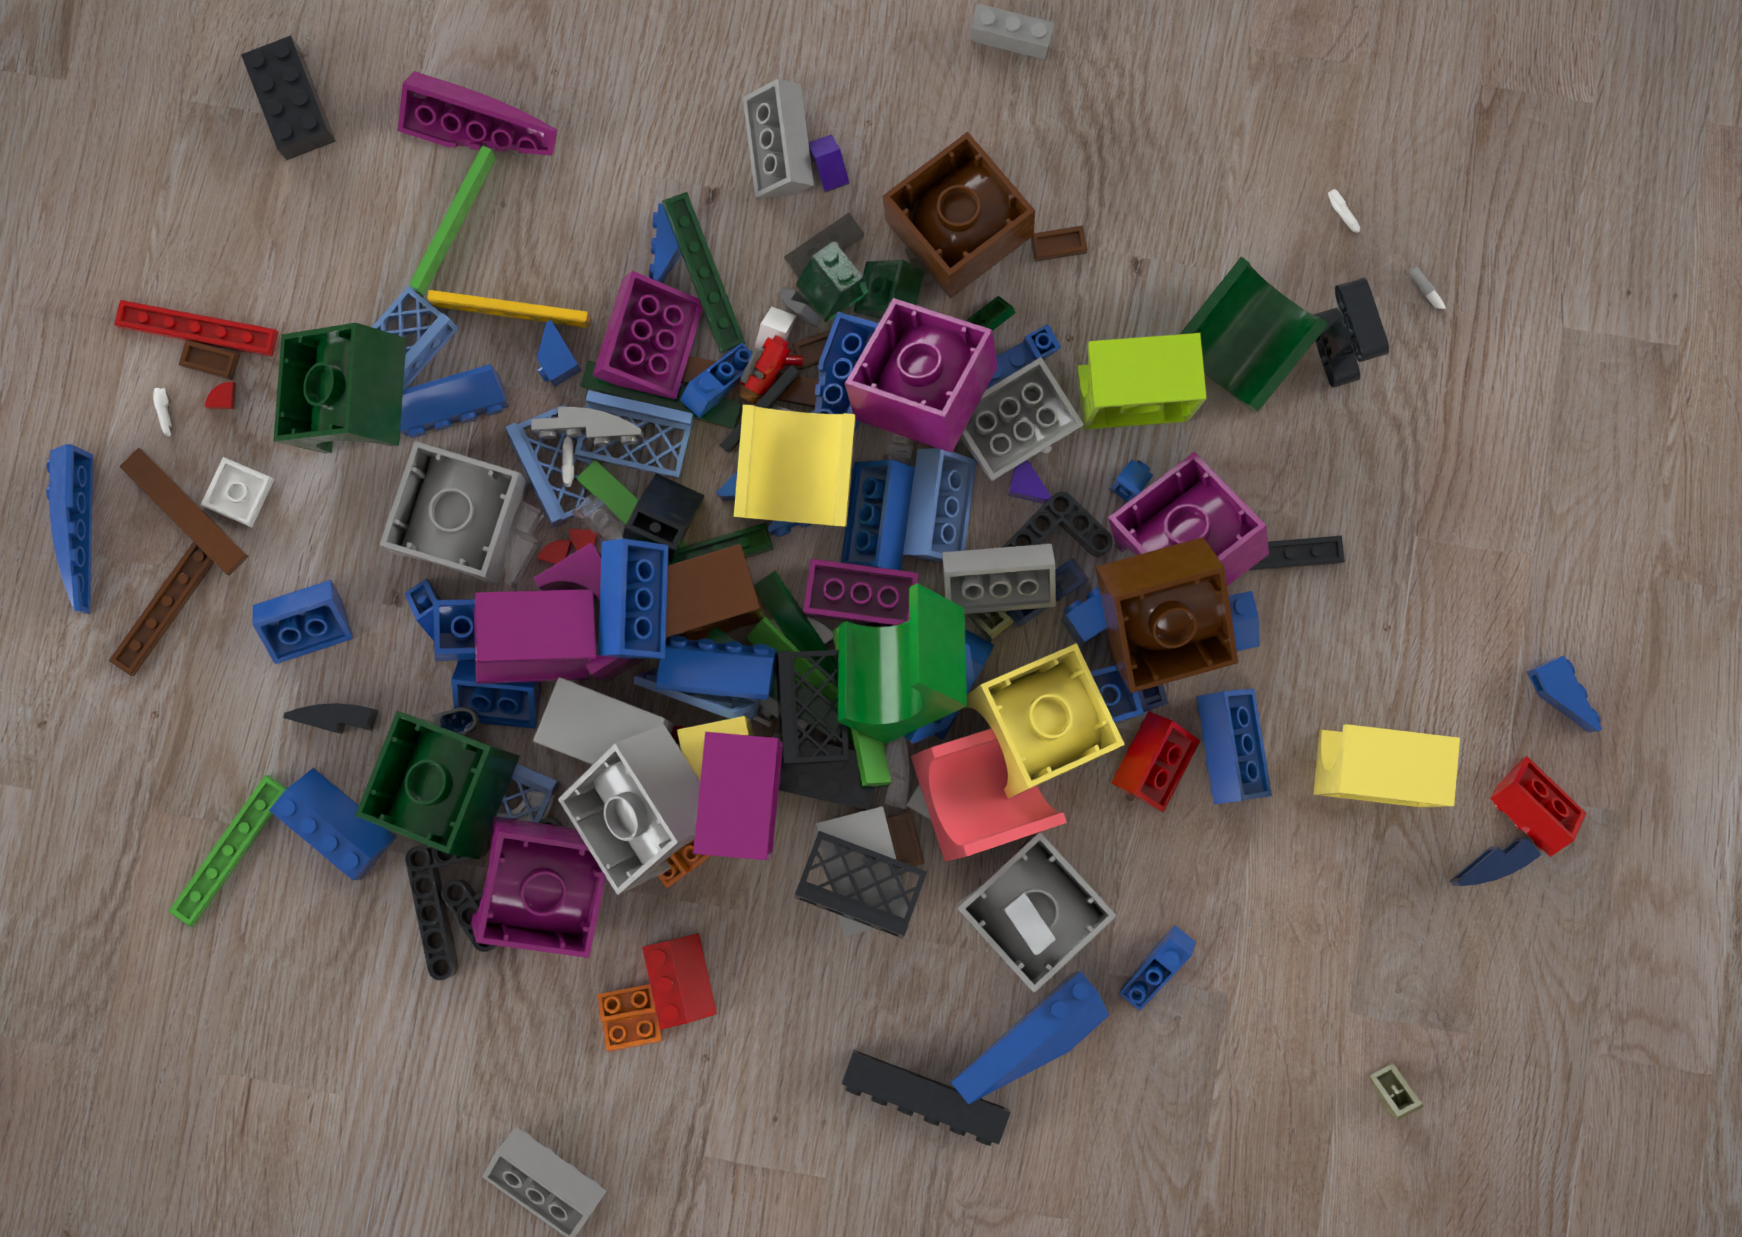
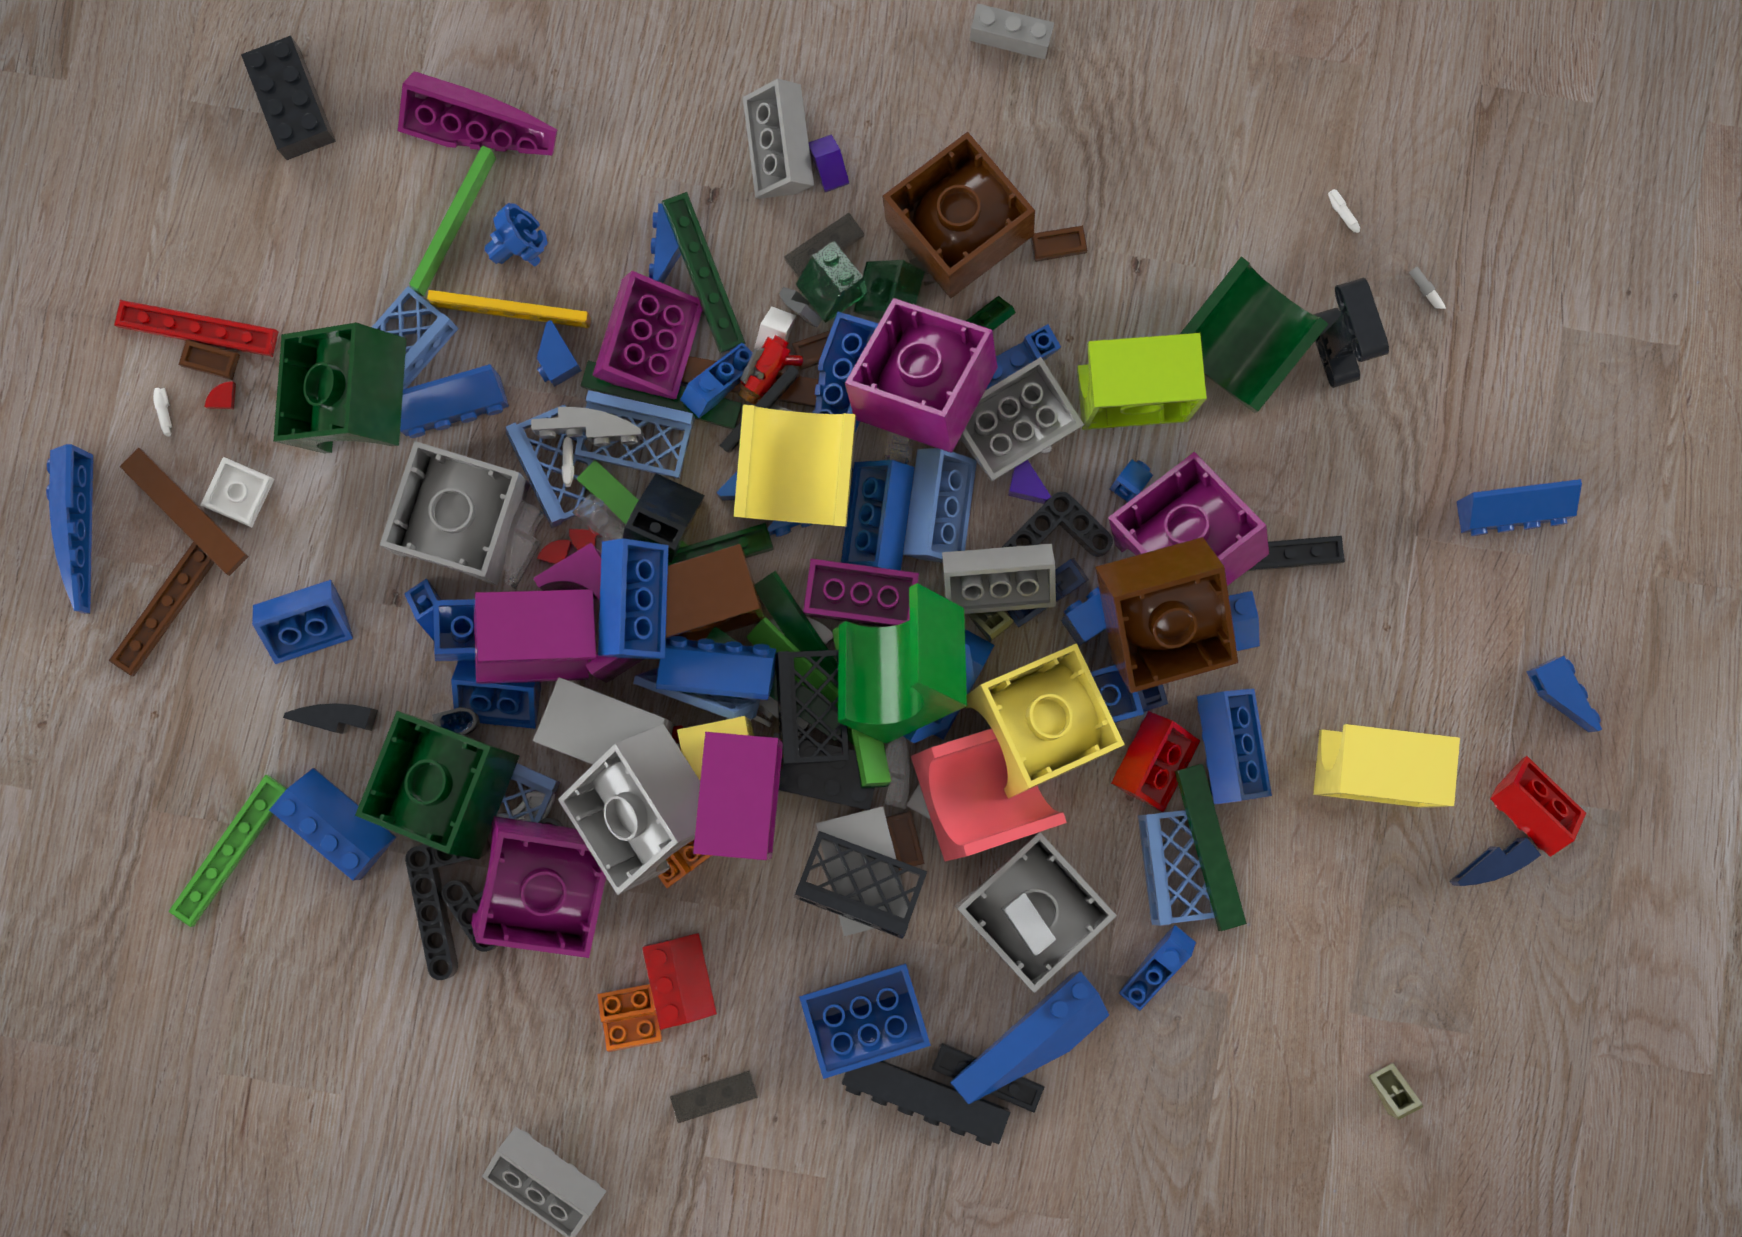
none -> blue piece [485,203,548,267]
none -> clear smoke tile [670,1070,758,1123]
none -> blue slope [799,963,931,1079]
none -> black tile [932,1043,1045,1113]
none -> medium blue fence [1138,810,1215,926]
none -> dark green tile [1175,764,1247,931]
none -> blue slope [1456,479,1582,536]

